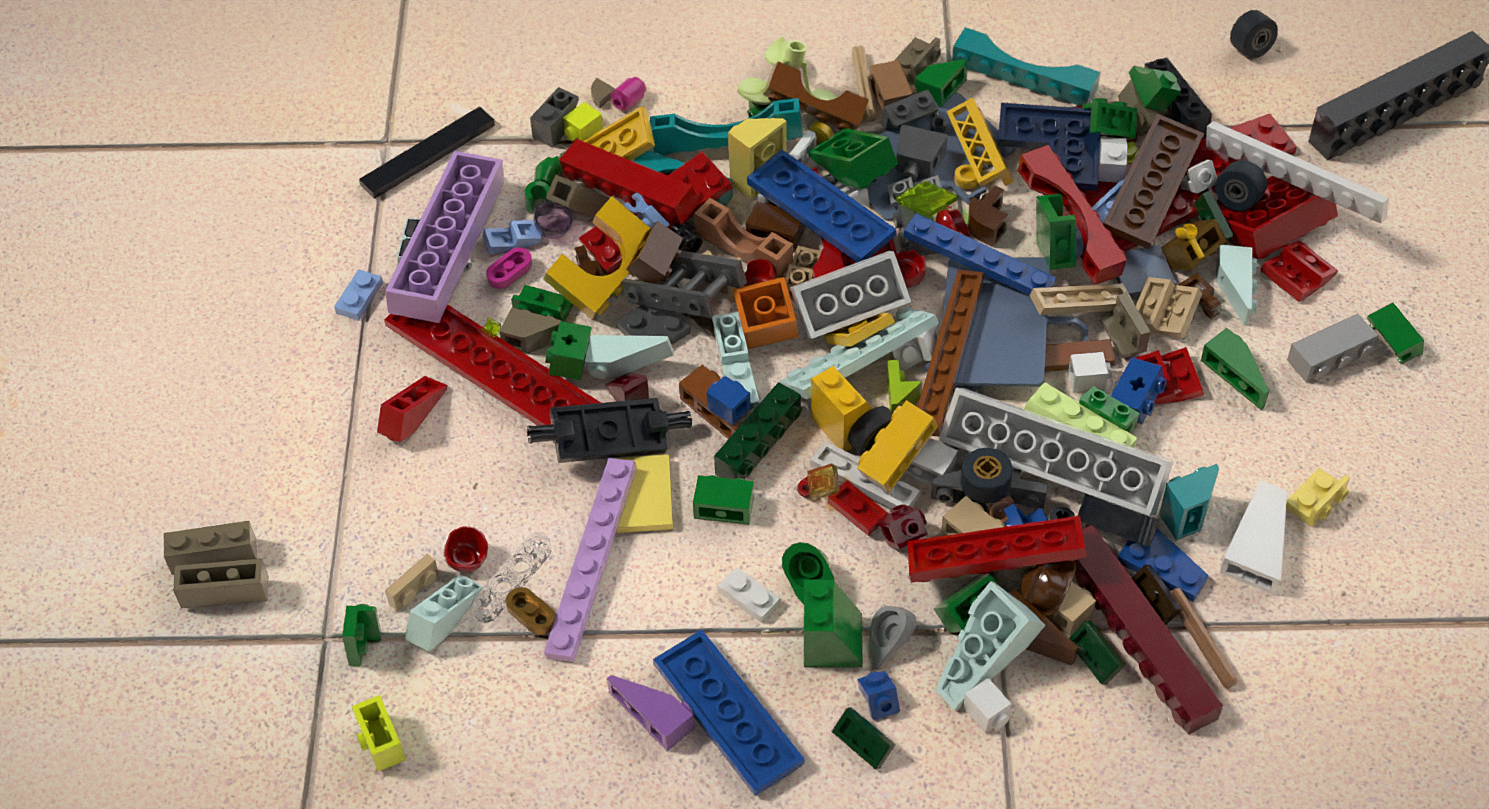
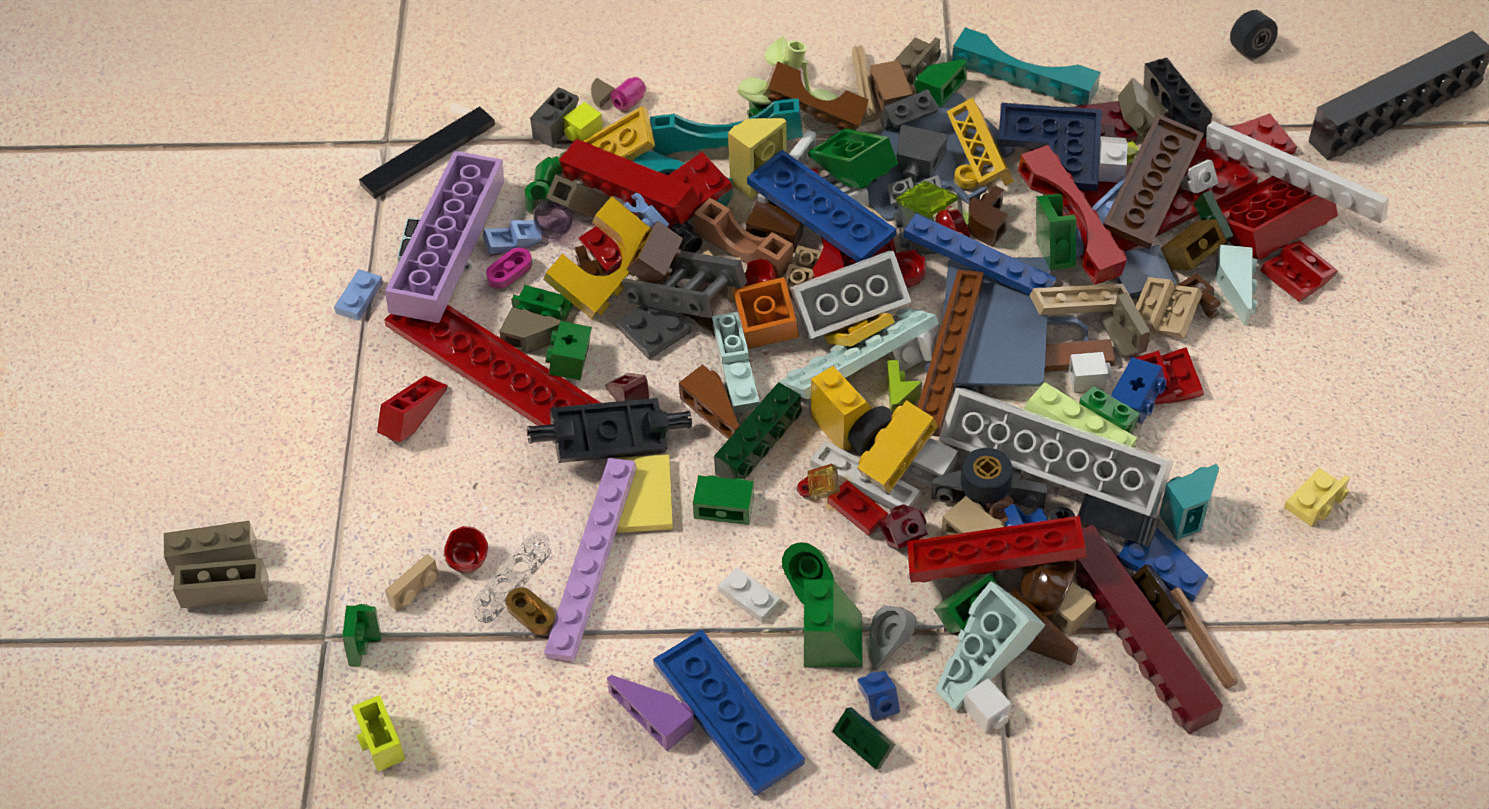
light aqua slope [405,575,483,652] -> none
clear neon green hand [481,317,501,338] -> none
light aqua slope [585,335,674,379] -> none
blue brick [707,376,751,426] -> none
yellow tile [808,122,834,144] -> none
dark grey hand [930,112,946,132] -> none
dark green plate [1069,620,1126,685] -> none
green bracket [1083,98,1137,139] -> none
green arch [1128,66,1181,112] -> none
yellow hand [1176,224,1205,259] -> none
green slope [1201,328,1269,410] -> none
black wheel [1215,160,1267,211] -> none
white slope [1220,480,1287,595] -> none
light grey brick [1287,313,1378,383] -> none
green hinge [1367,302,1424,364] -> none

